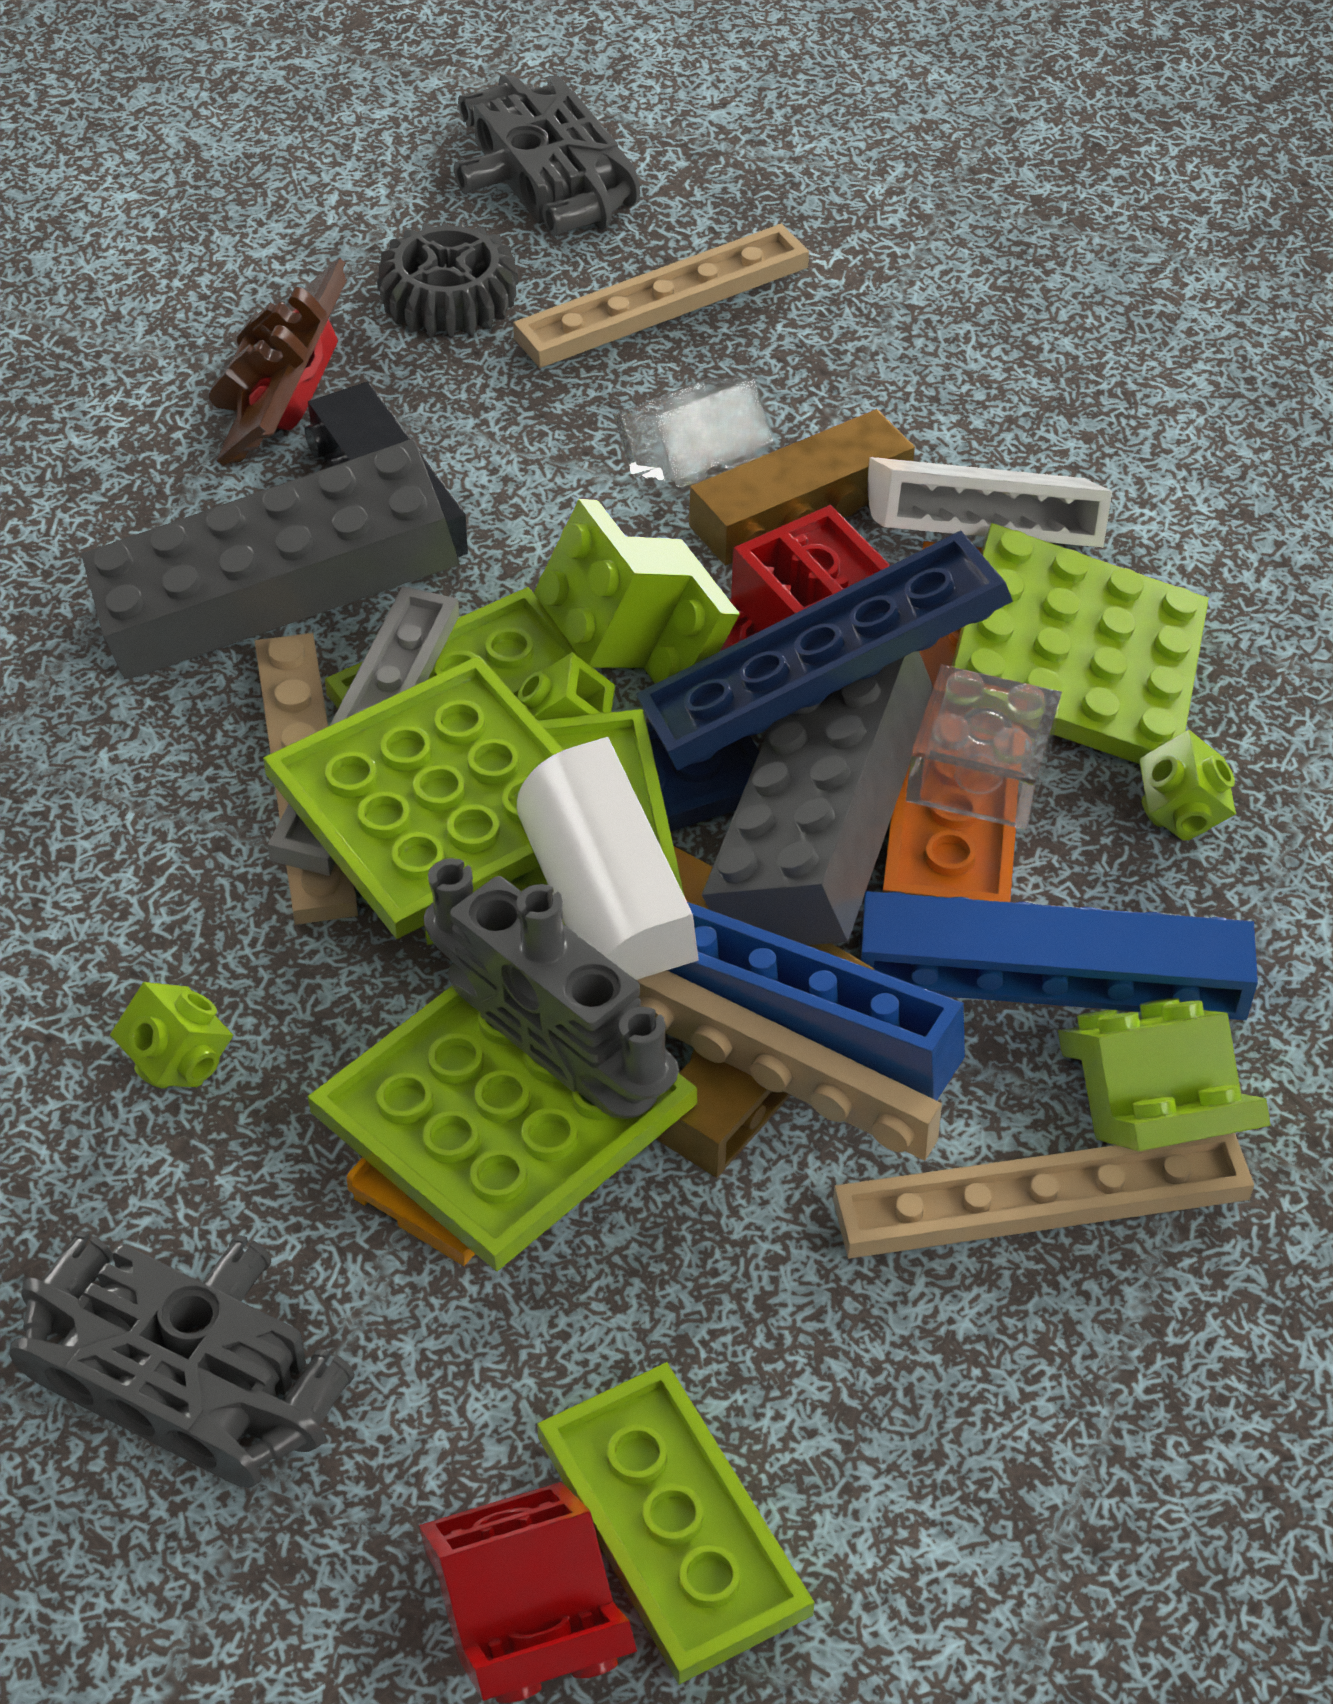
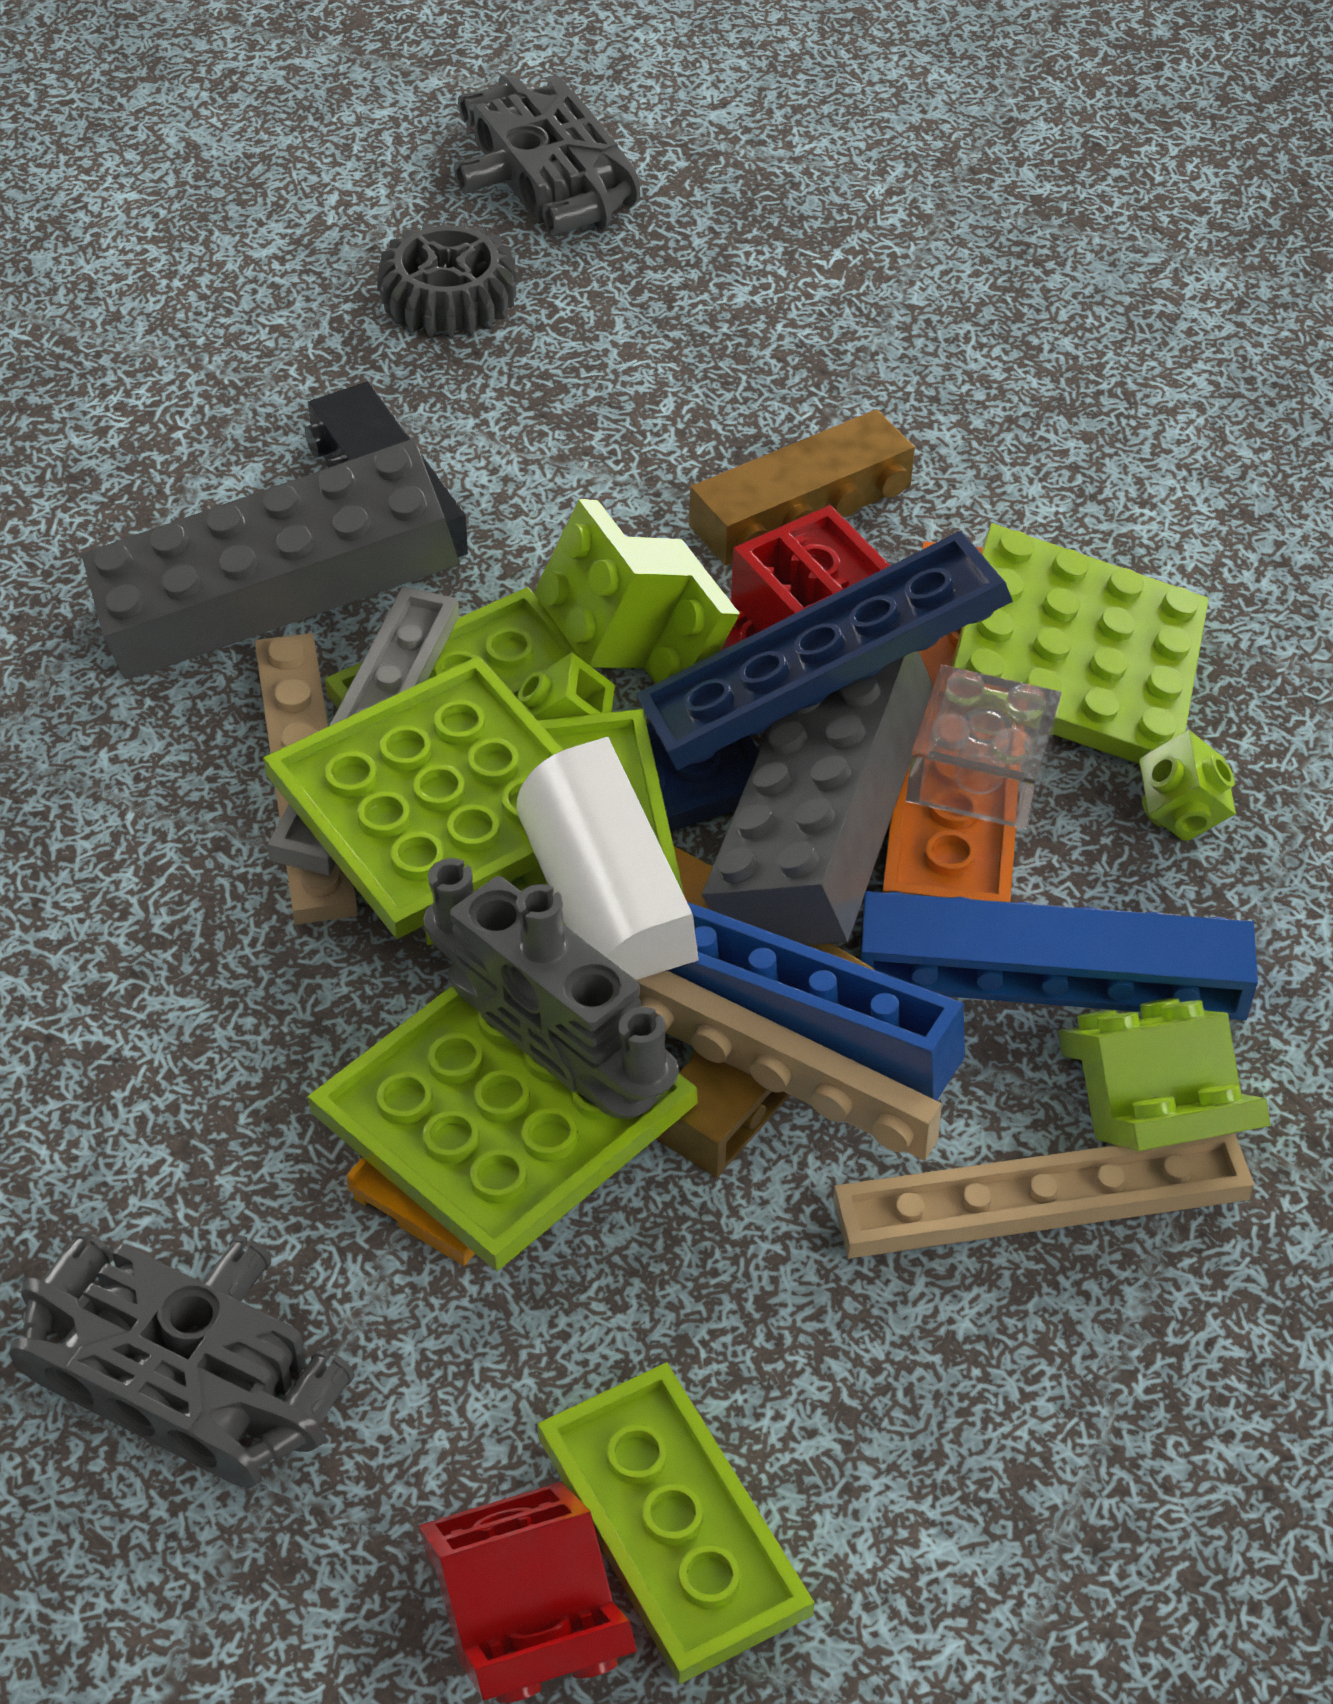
lime brick [110,982,234,1089] -> none
reddish brown piece [209,258,347,466] -> none
tan plate [513,223,809,368] -> none
clear brick [613,378,773,487] -> none
white brick [868,457,1112,548] -> none

